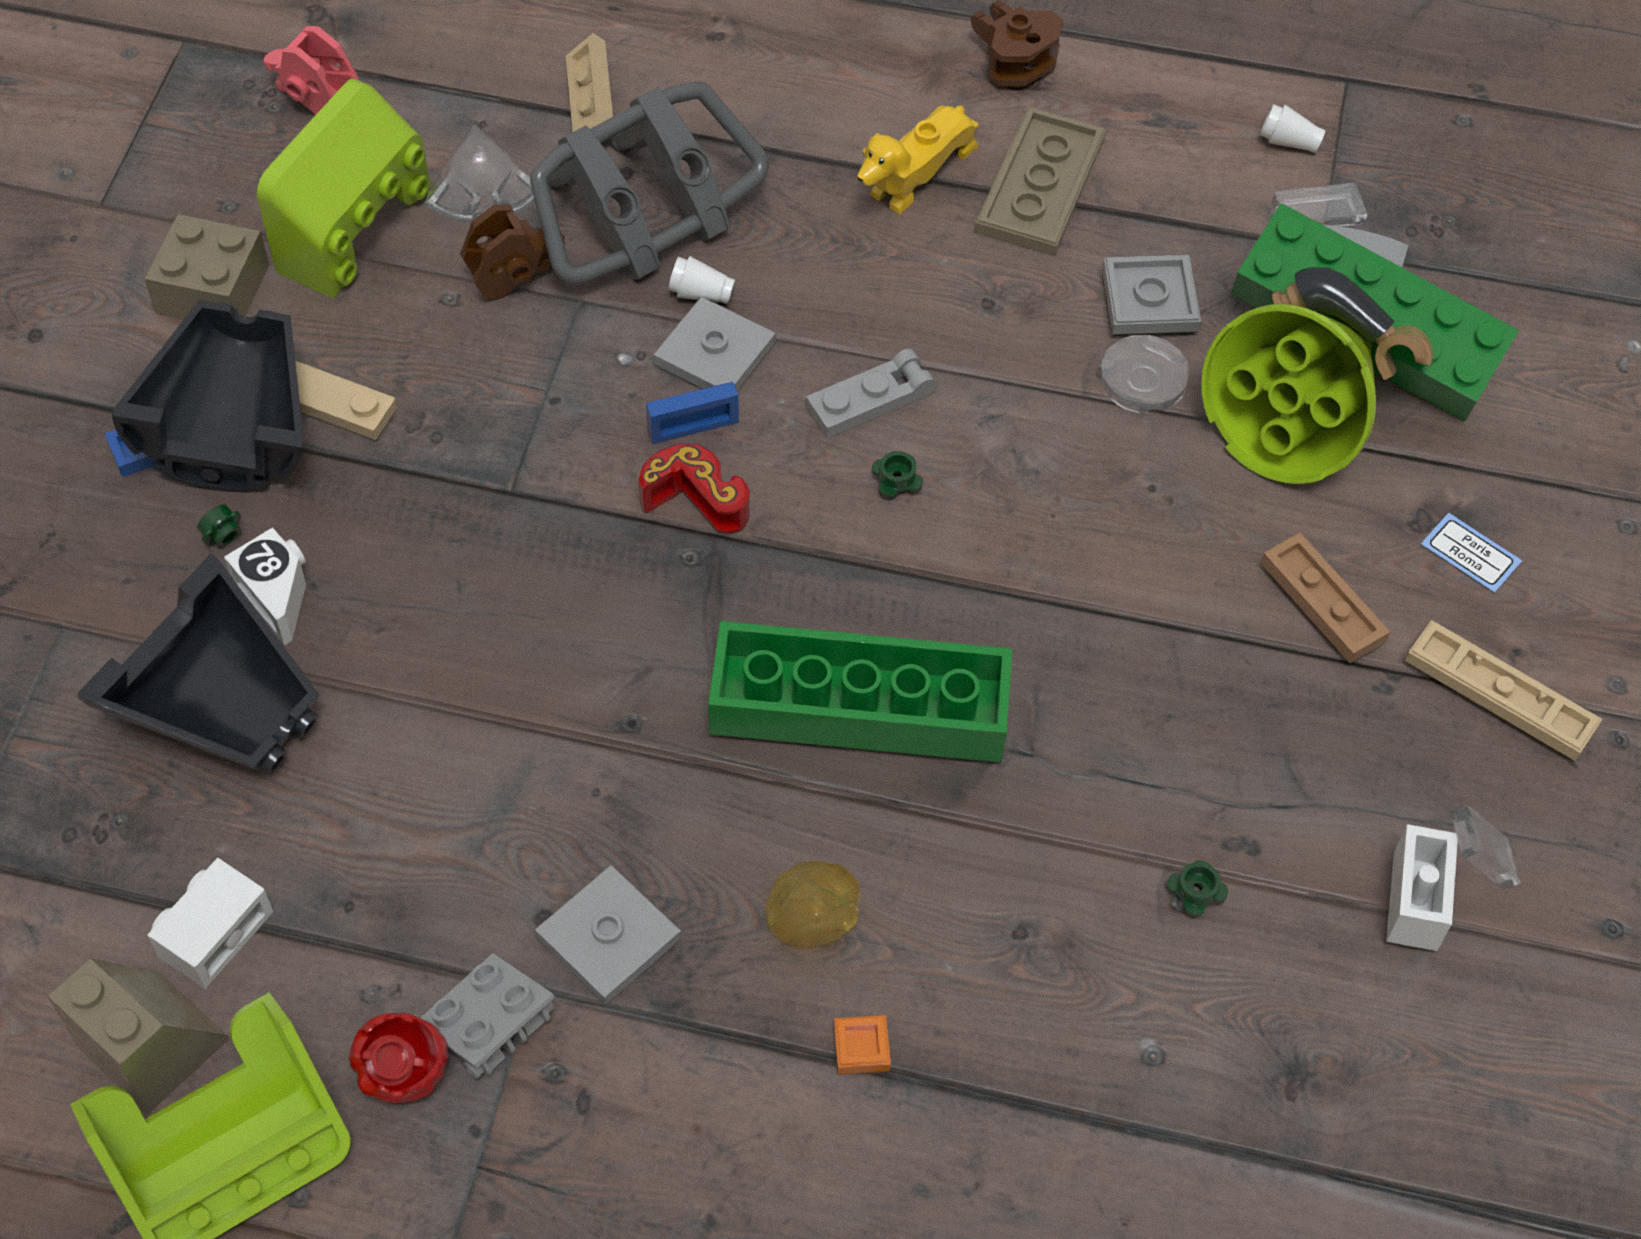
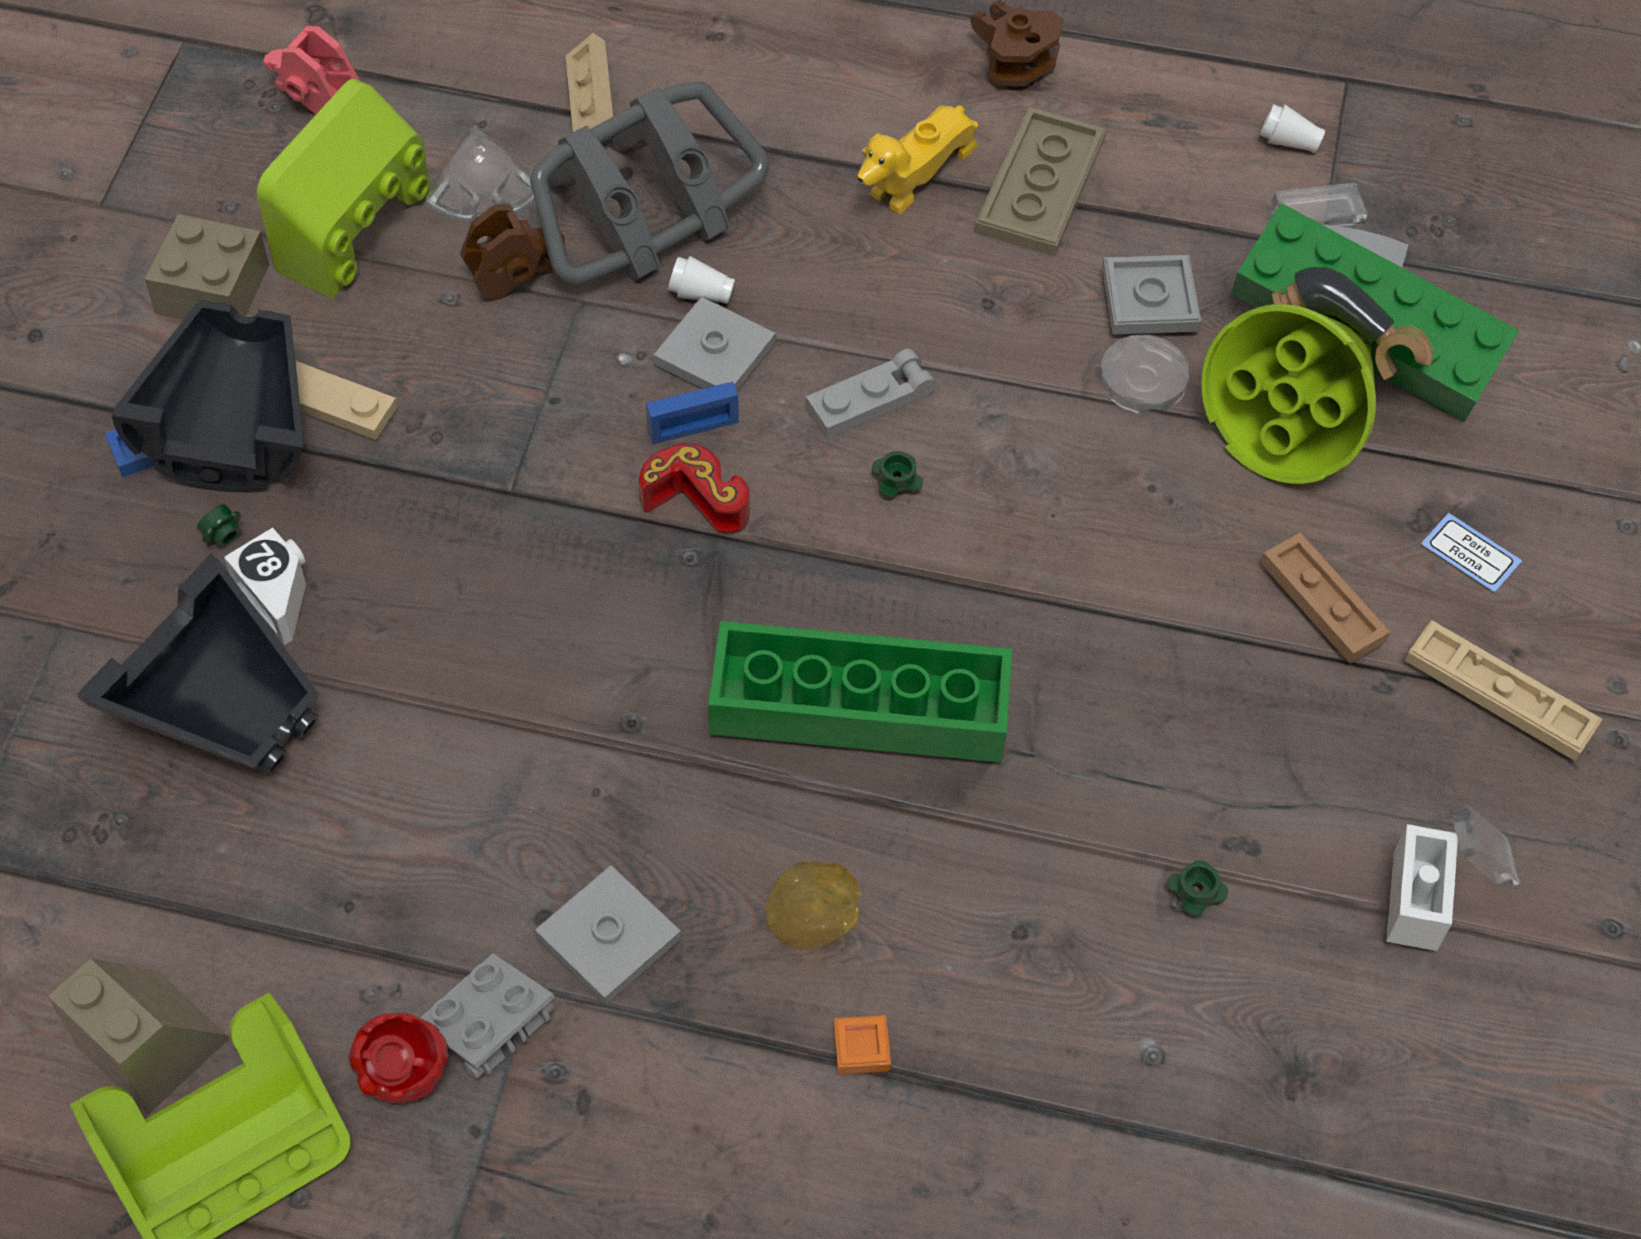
white brick [147,858,273,989] -> none

